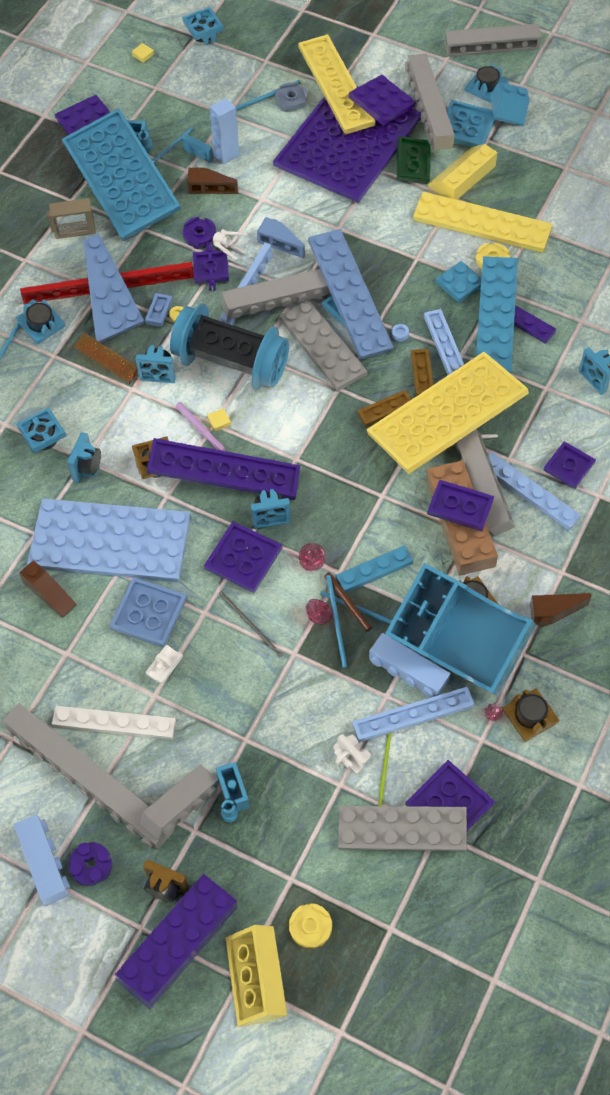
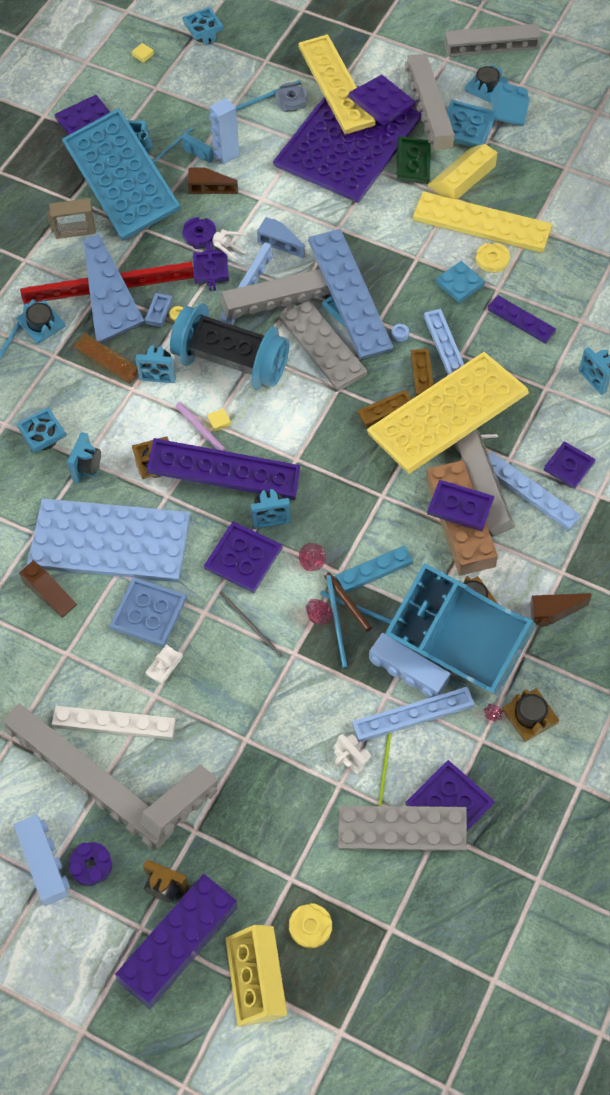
dark azure hinge [216,762,250,822] -> none
dark azure plate [476,256,518,374] -> none

